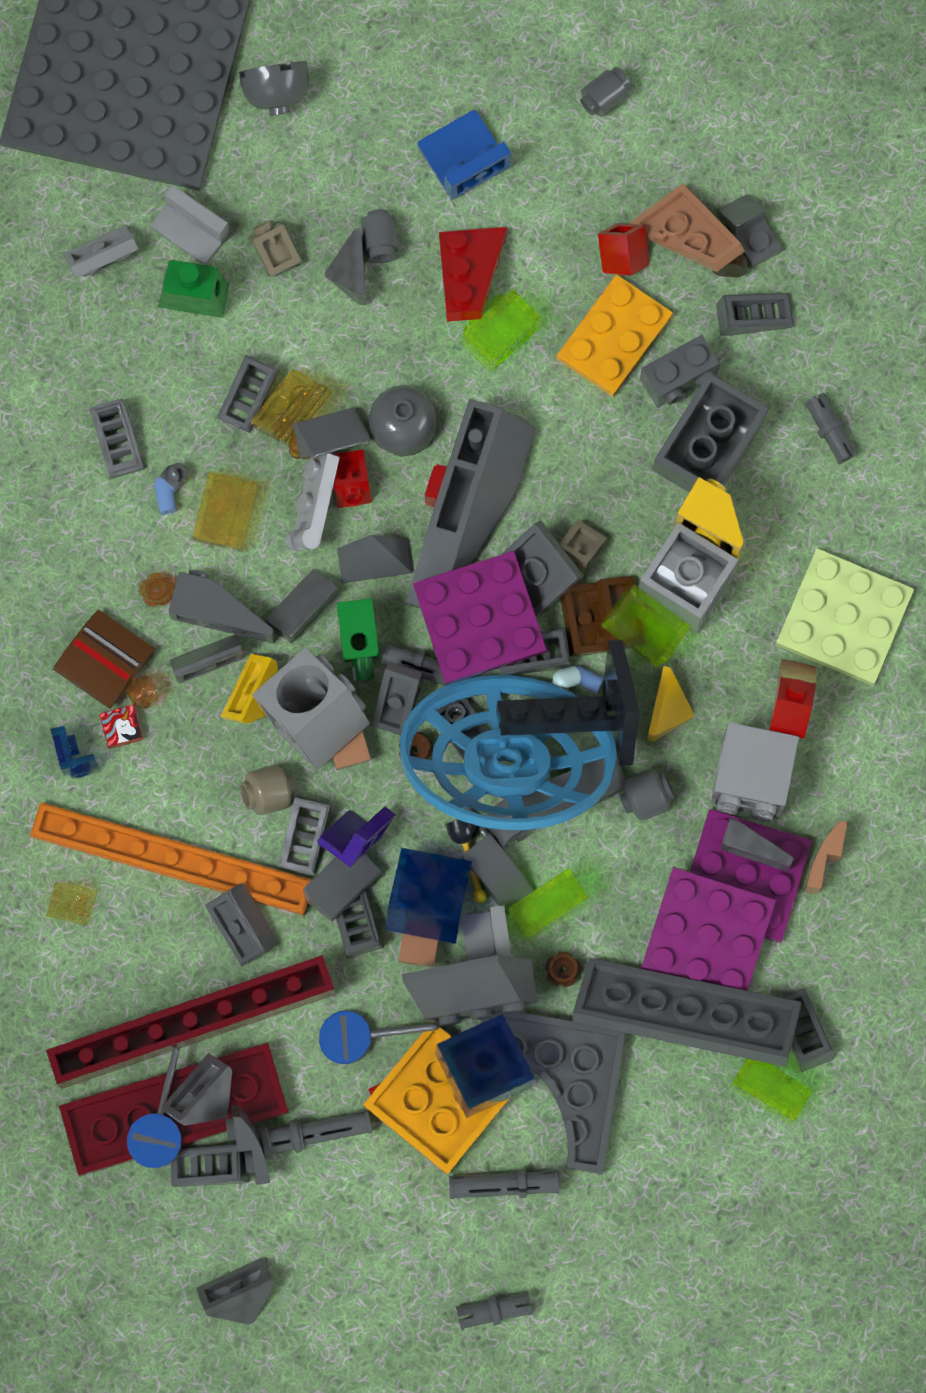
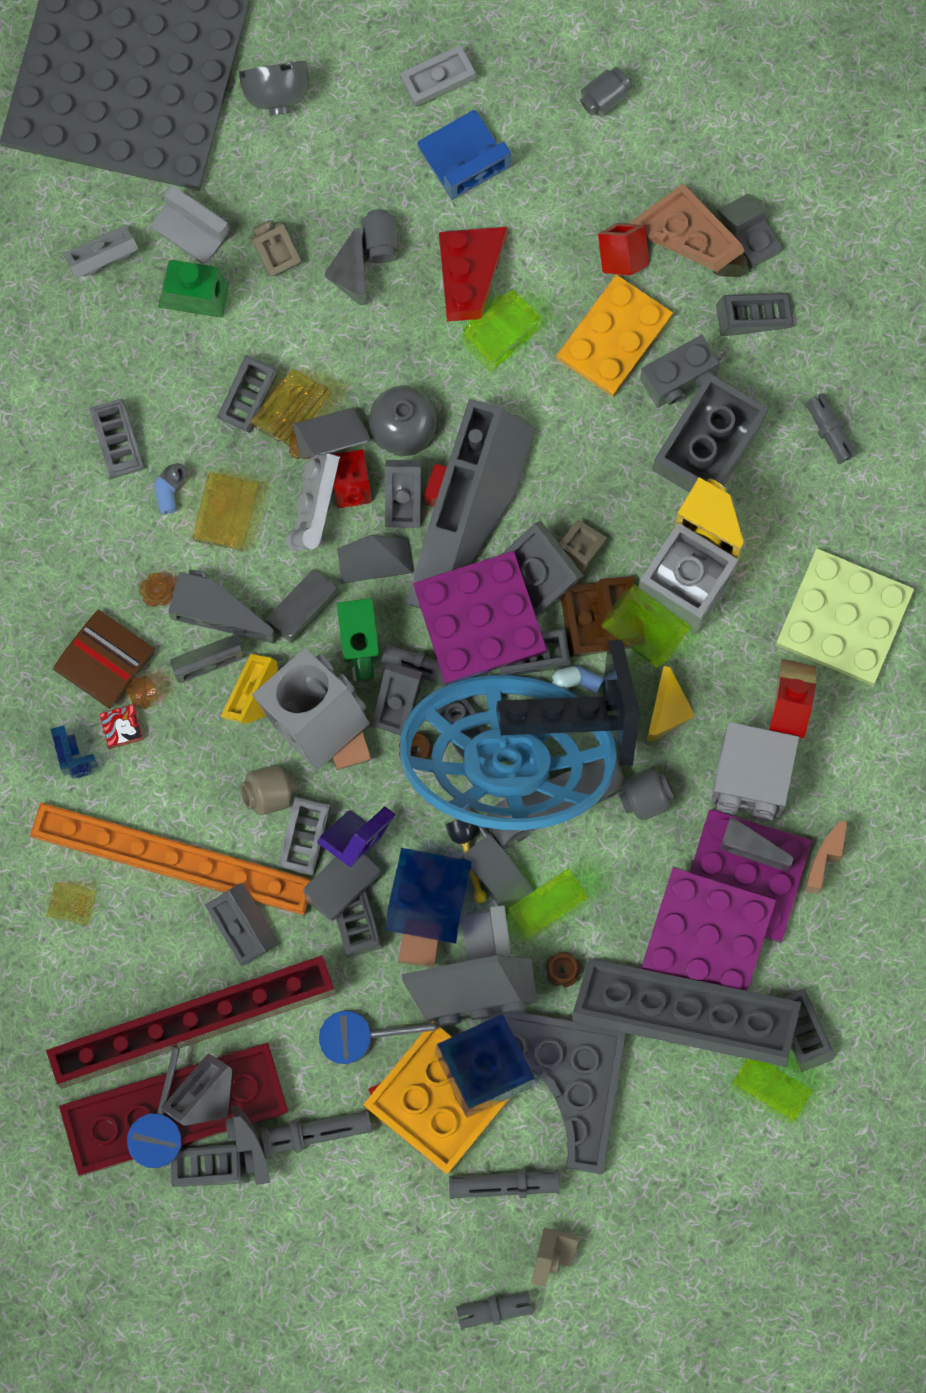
flat silver slope [196,1257,274,1325] -> none
none -> flat silver slope [385,460,421,528]
none -> light grey plate [399,45,476,107]
none -> dark tan bracket [531,1228,579,1287]

